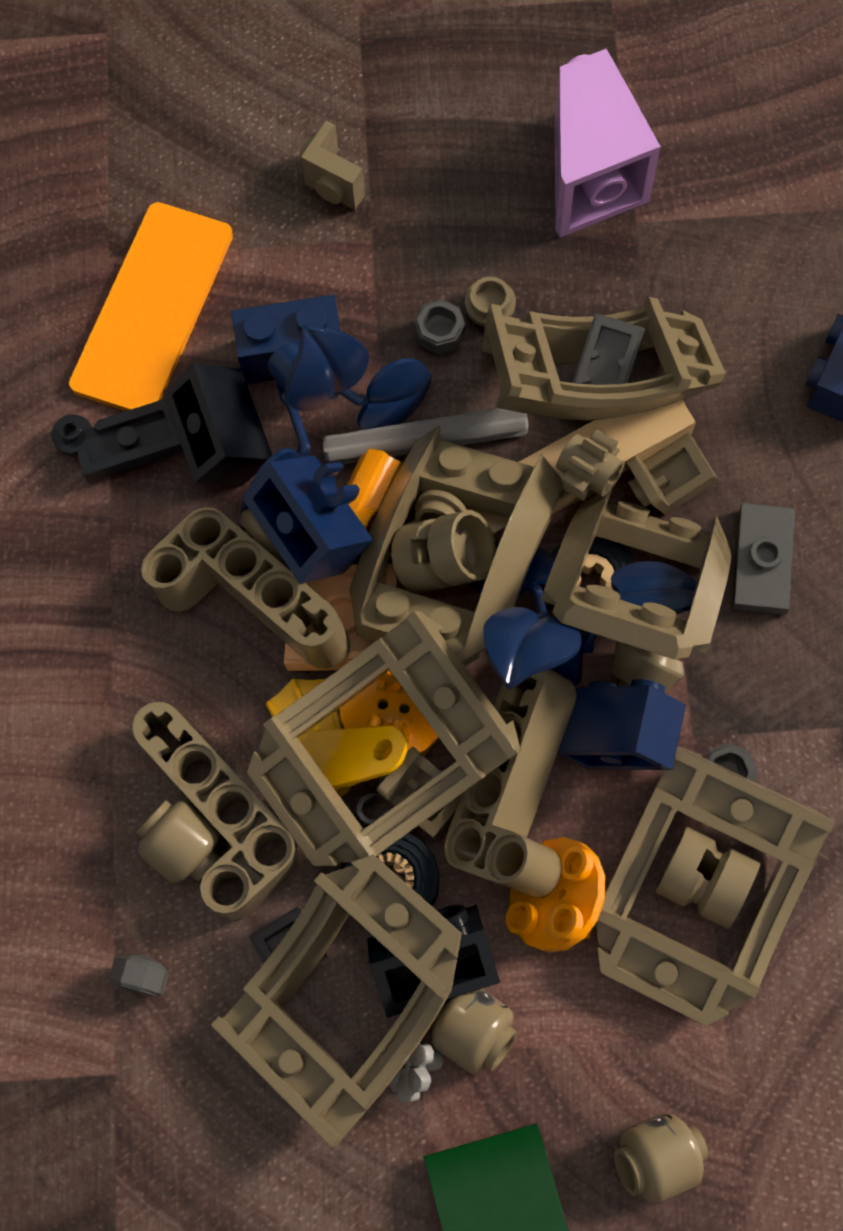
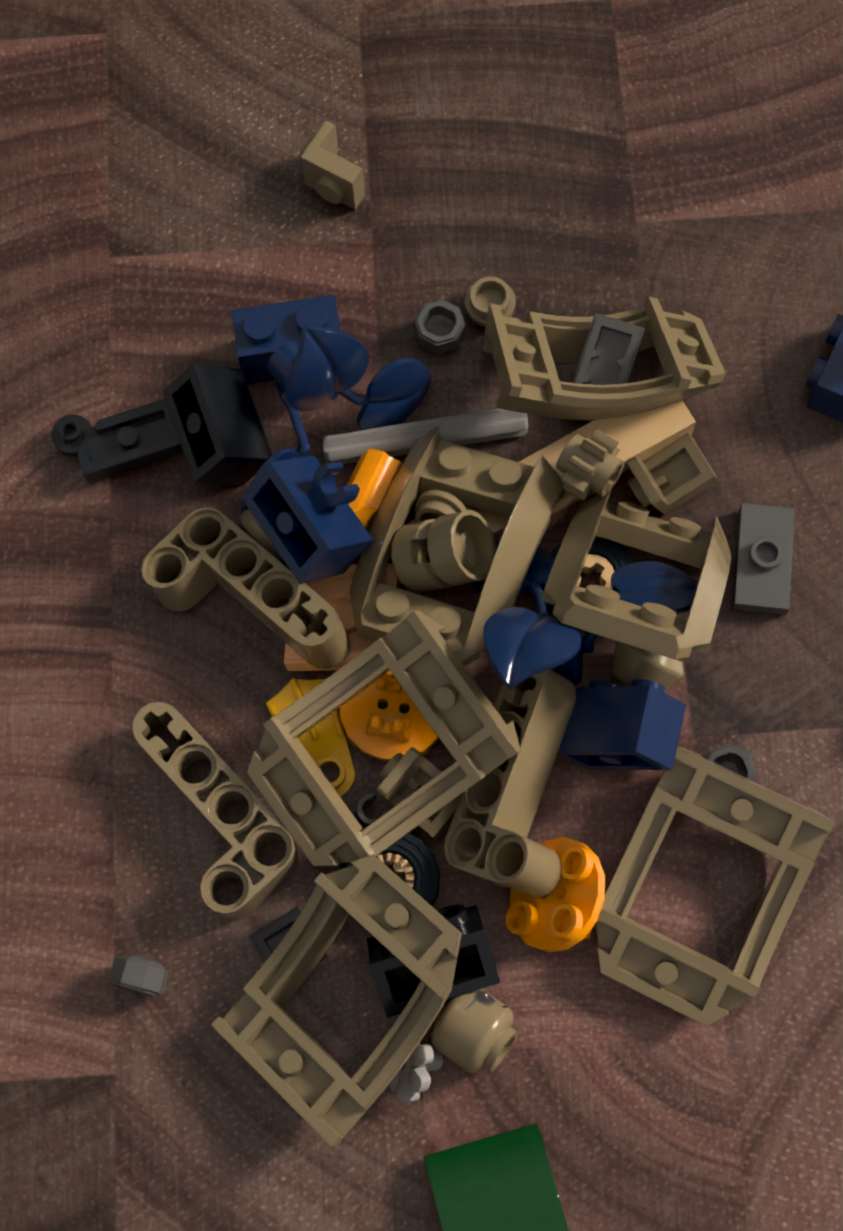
light orange piece [69,202,233,411] -> none
dark tan head [135,799,220,884] -> none
yellow piece [303,726,408,790] -> none
lavender slope [554,48,661,238] -> none
dark tan head [614,1113,708,1204] -> none
dark tan wheel [654,826,760,930] -> none

